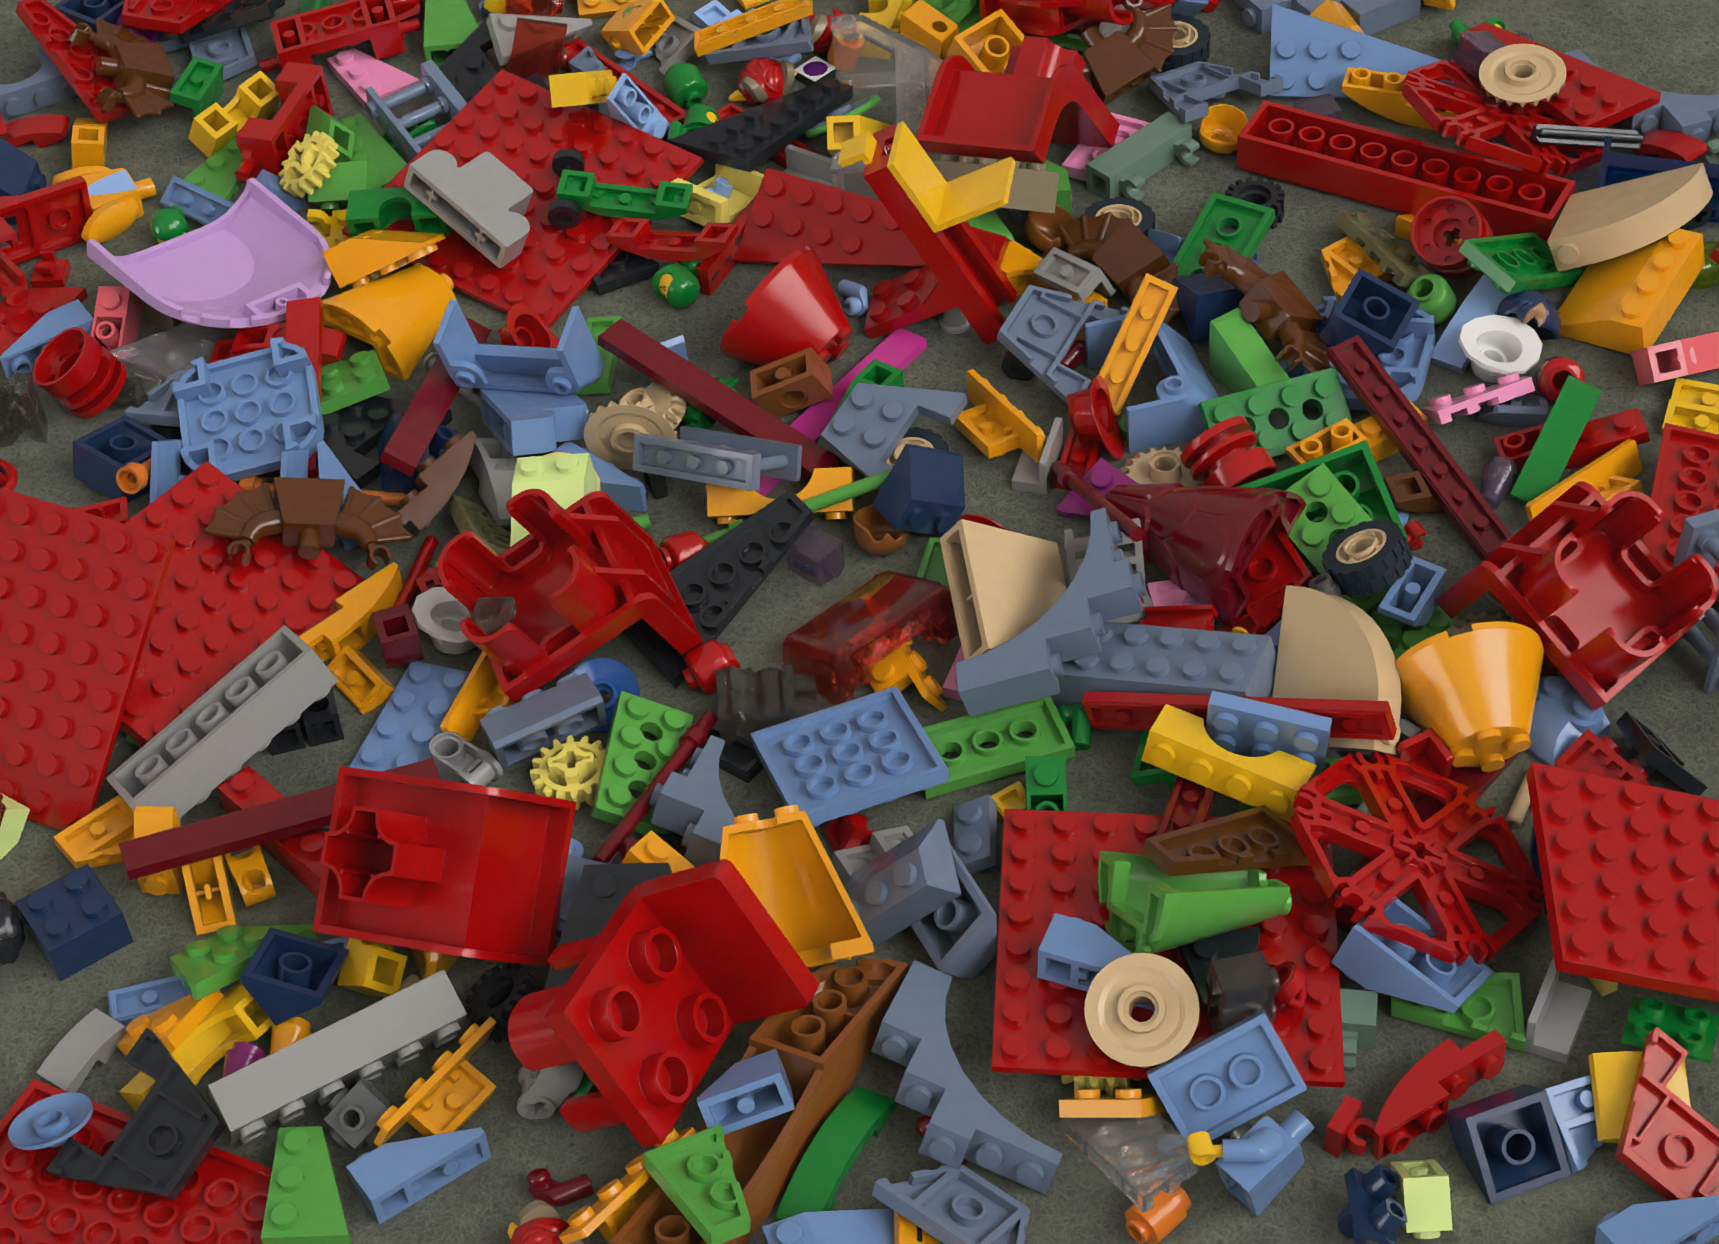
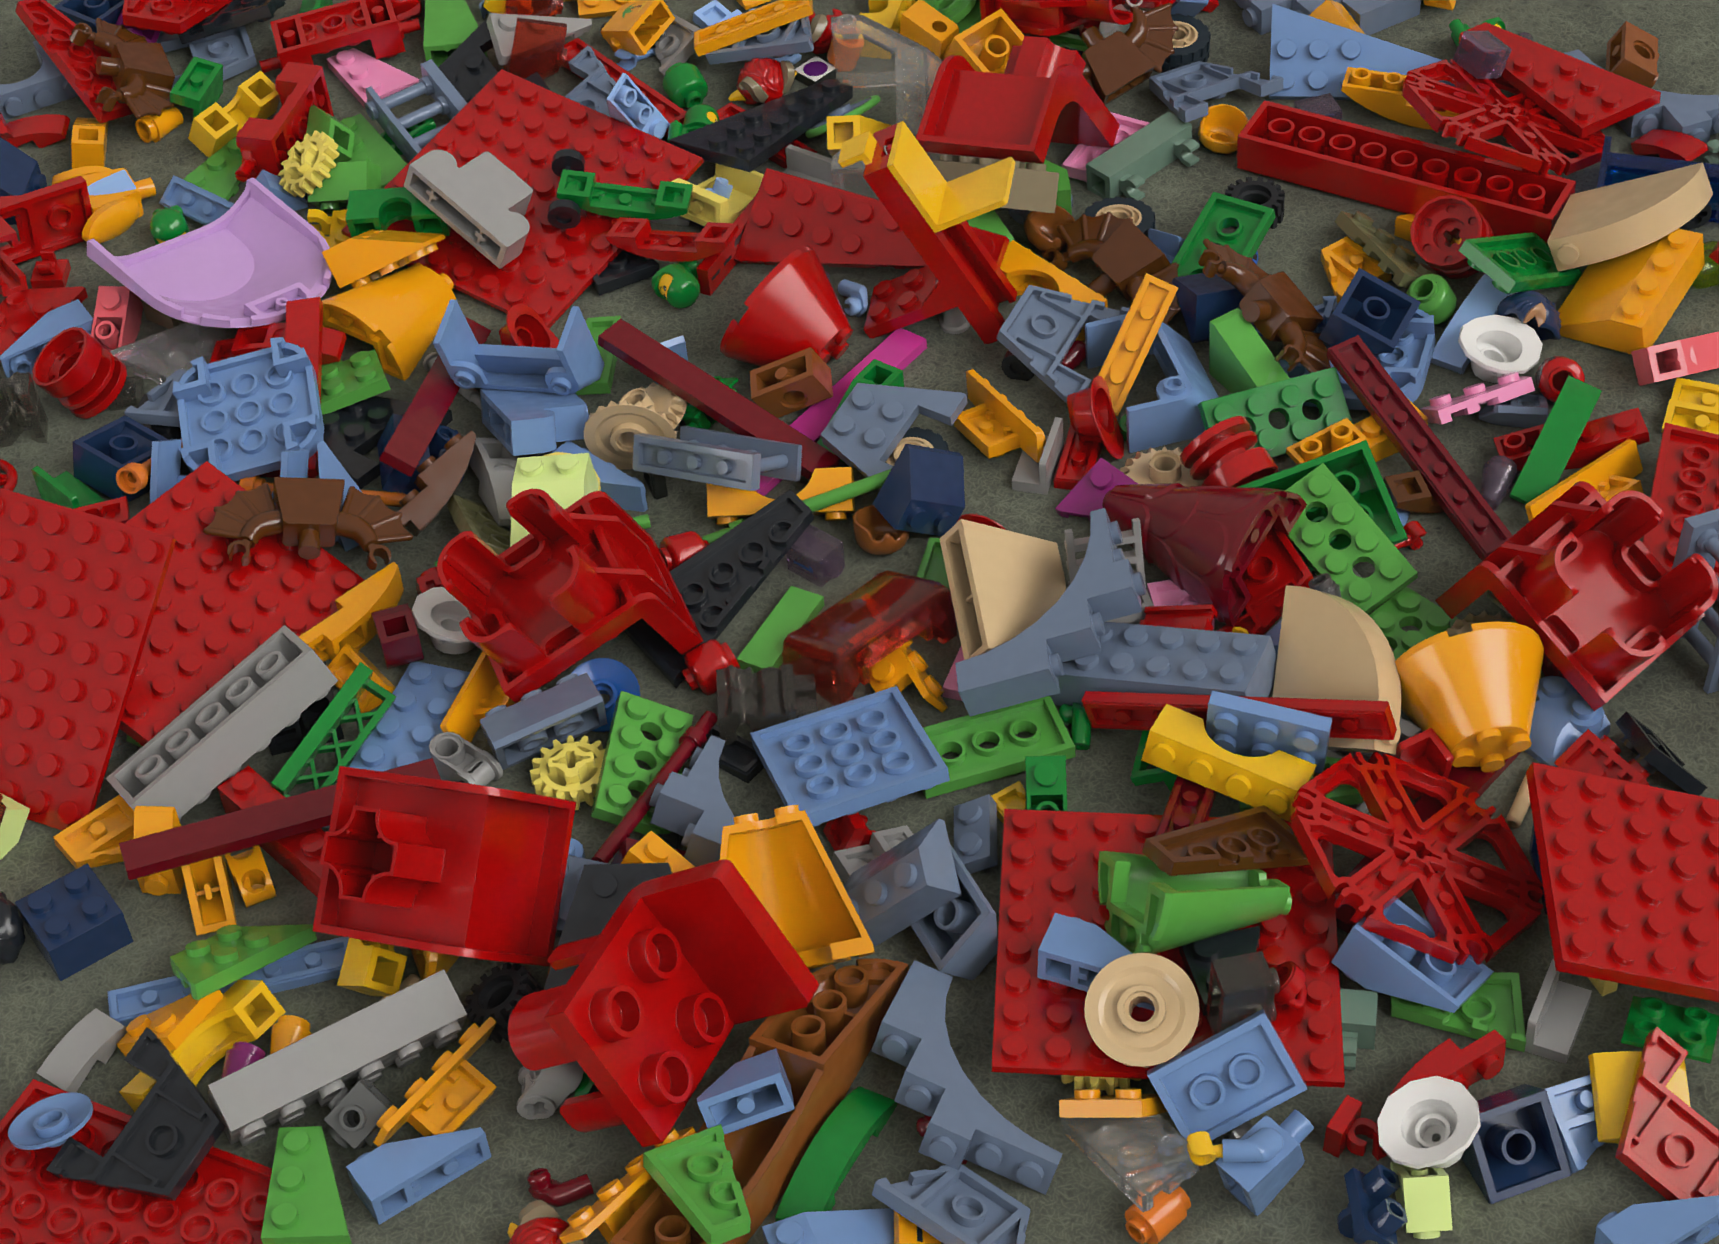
dark blue slope [240,927,349,1025] -> none
red bar [393,536,439,607] -> none
clear smoke plate [471,596,518,635] -> none
yellow arch [548,70,617,108] -> none
light grey panel [1033,247,1116,302] -> none
dark red bar [1051,461,1144,542] -> none
black wheel [1322,519,1413,597] -> none
medium blue slope [1378,556,1447,626] -> none
tan gear [1479,44,1566,108] -> none
black axle [1530,124,1644,150] -> none
none -> green panel [31,466,106,509]
none -> light orange cone [135,107,184,143]
none -> green fence [271,662,397,798]
none -> bright green tile [737,586,825,679]
none -> white hat [1377,1076,1481,1169]
none -> dark orange brick [1606,21,1659,88]

